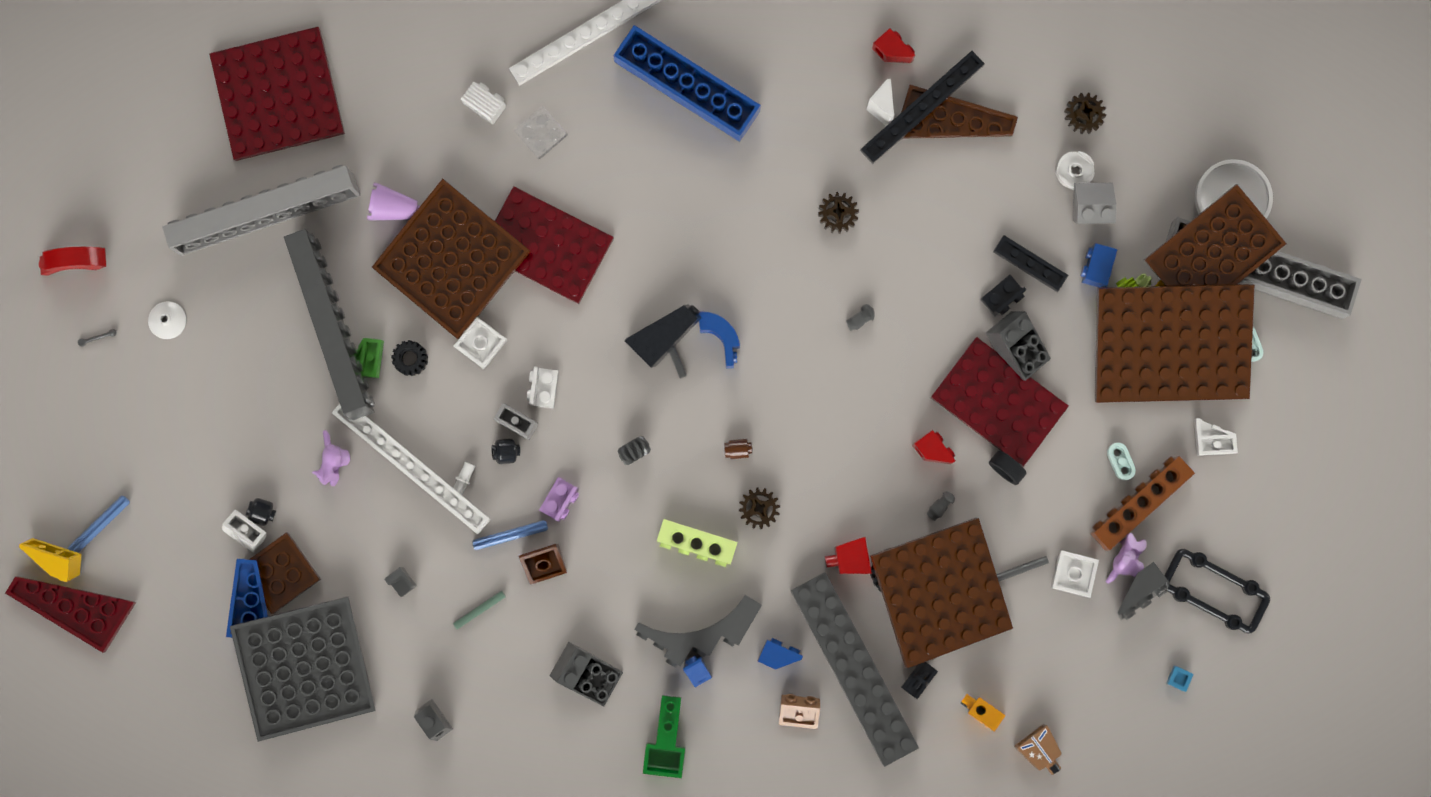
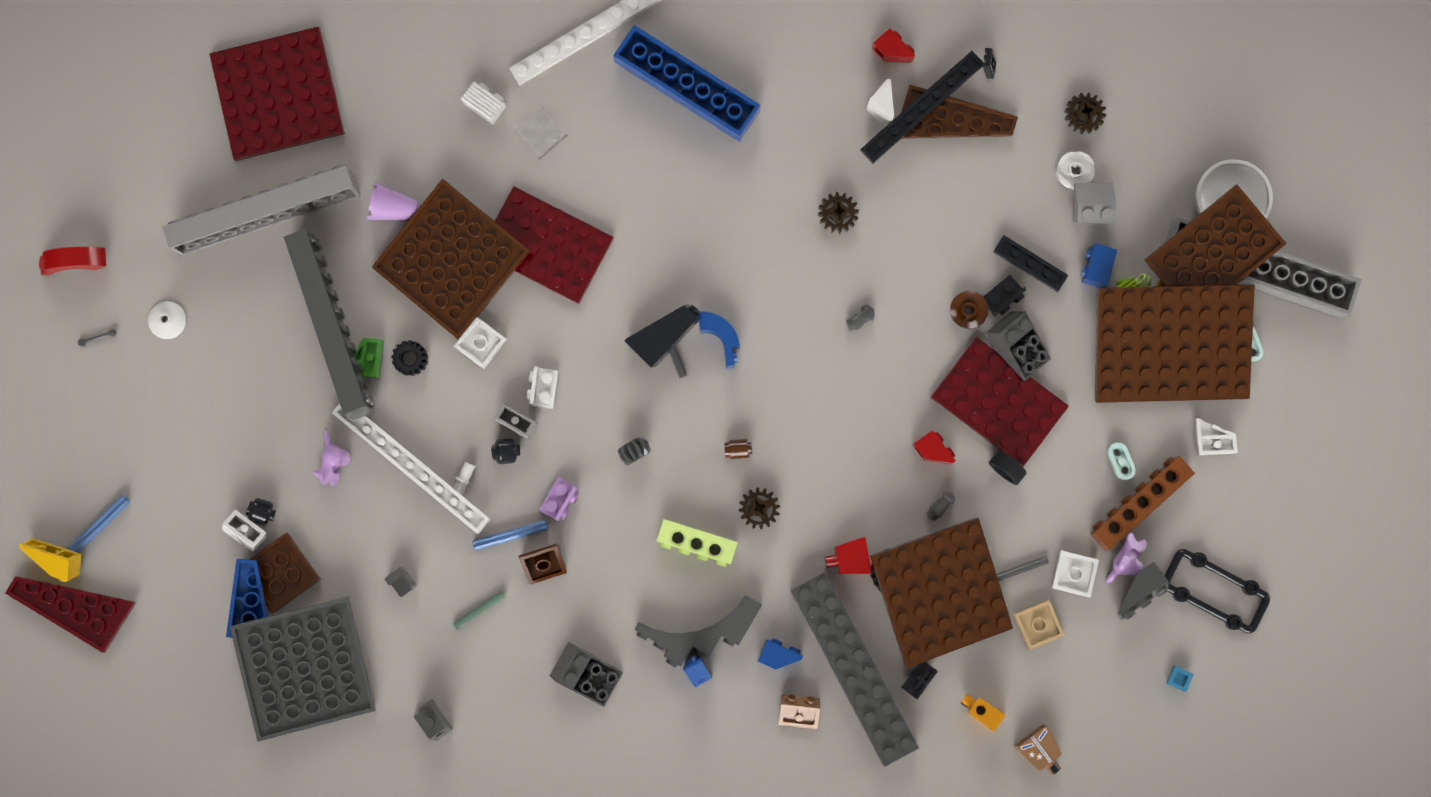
green plate [643,695,686,779] -> none
none -> reddish brown dish [950,291,988,329]
none -> black tile [982,48,997,79]
none -> tan plate [1013,599,1065,650]

